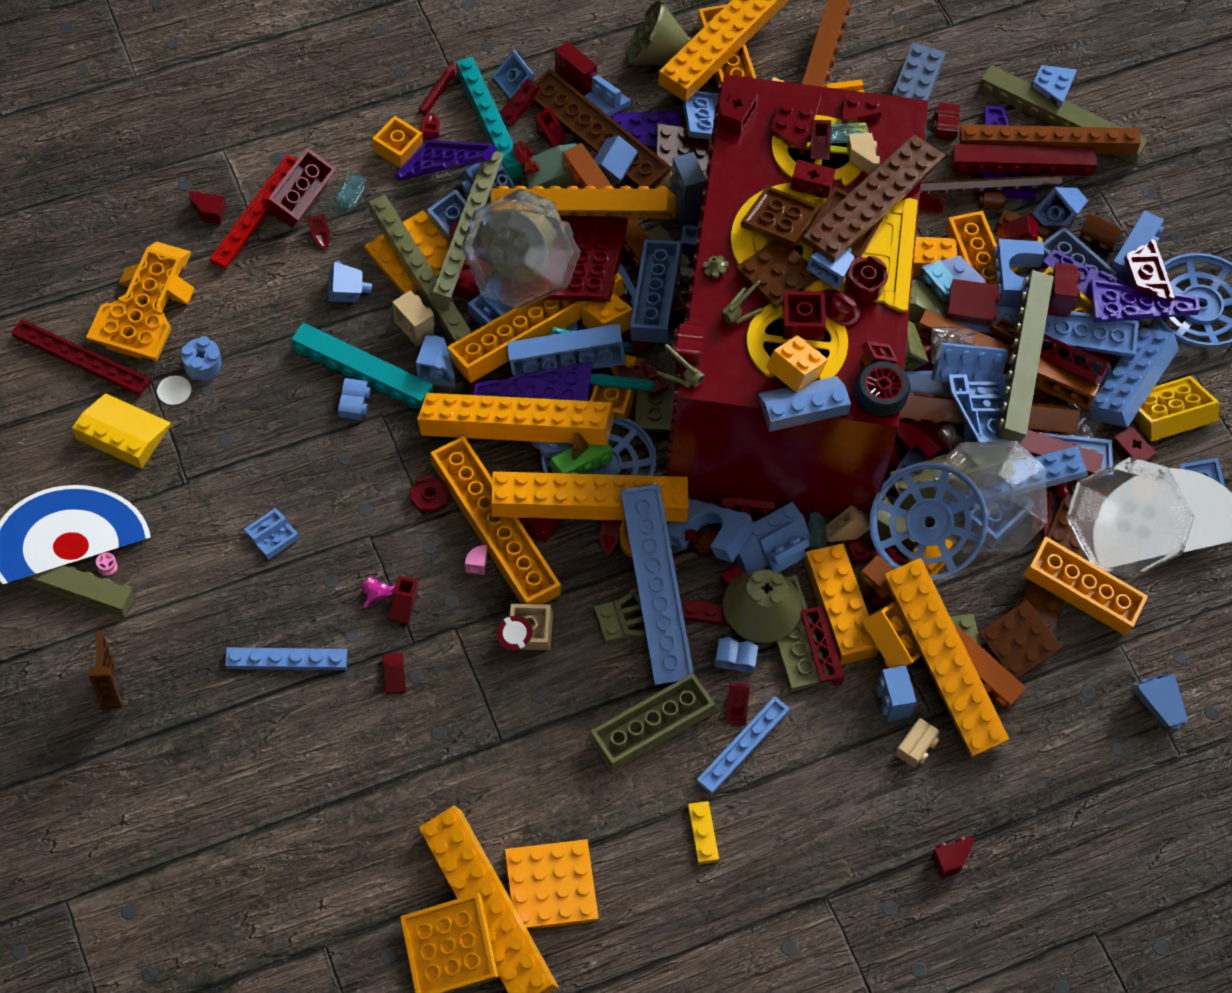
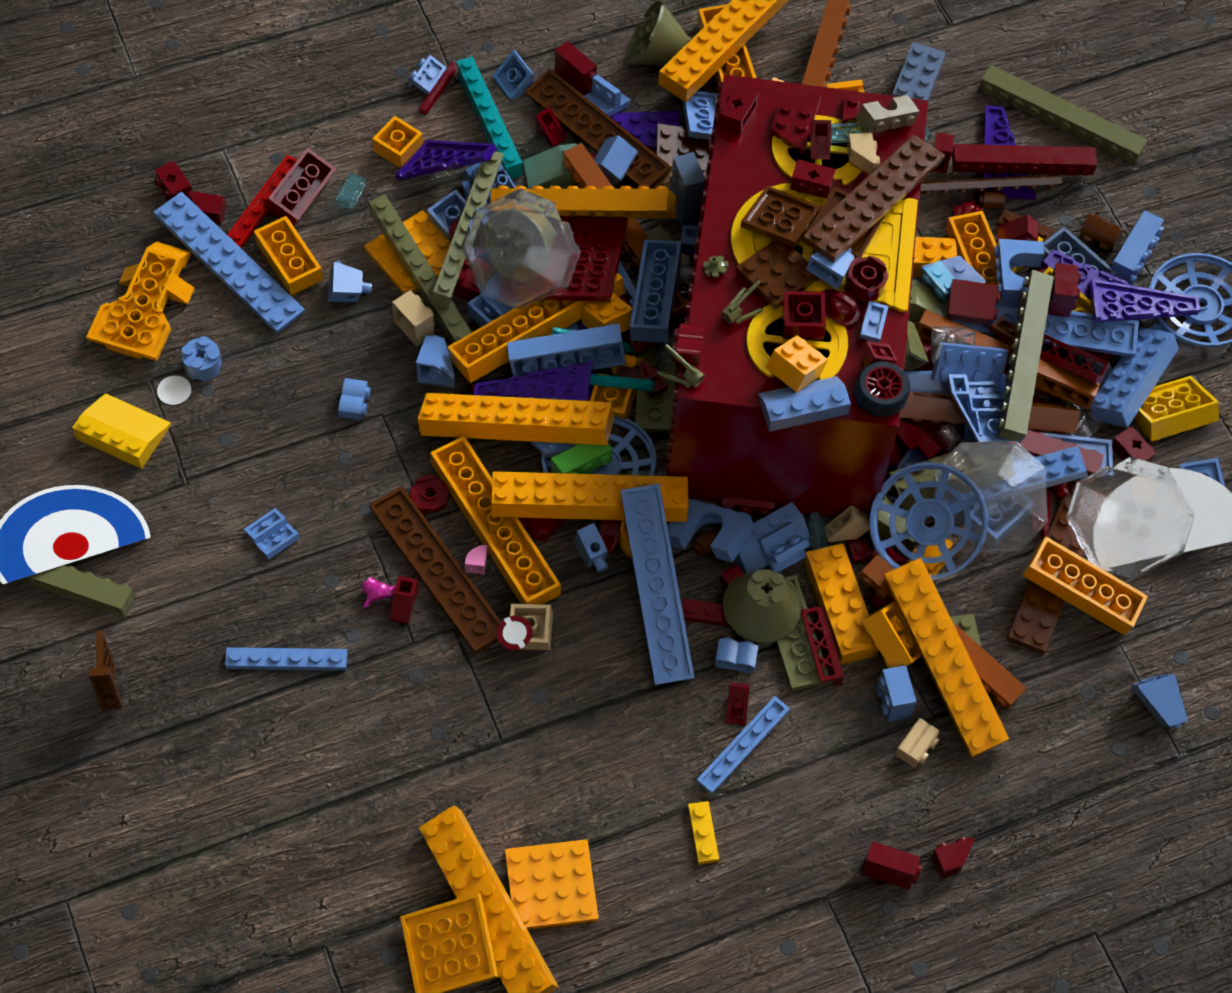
dark red plate [11,319,150,396] -> none
bright pink wheel [96,552,118,577] -> none
teal brick [291,323,433,410] -> none
dark red plate [307,213,330,251] -> none
dark red slope [383,653,406,694] -> none
dark red plate [421,113,440,139] -> none
dark red hinge [499,79,540,127] -> none
dark red plate [512,140,540,176] -> none
reddish brown slope [572,433,588,460] -> none
olive brick [590,673,715,773] -> none
olive plate [594,587,646,644] -> none
dark red hand [685,529,702,543] -> none
clear red hinge [919,193,946,213] -> none
dark red brick [933,102,960,139] -> none
dark orange brick [959,124,1141,155] -> none
reddish brown plate [978,599,1063,679] -> none
medium blue wing [1032,65,1077,107] -> none
medium blue slope [1033,187,1088,226] -> none
wing [1124,239,1175,302] -> none
none -> dark red brick [154,160,192,200]
none -> medium blue plate [154,192,305,334]
none -> light orange brick [254,216,323,296]
none -> reddish brown plate [369,486,501,654]
none -> medium blue bracket [407,55,446,95]
none -> medium blue torso [573,523,608,573]
none -> dark tan arch [856,95,920,133]
none -> medium blue plate [859,301,888,343]
none -> dark red brick [862,841,922,890]
none -> dark red brick [933,132,955,174]
none -> dark red animal [952,199,984,216]

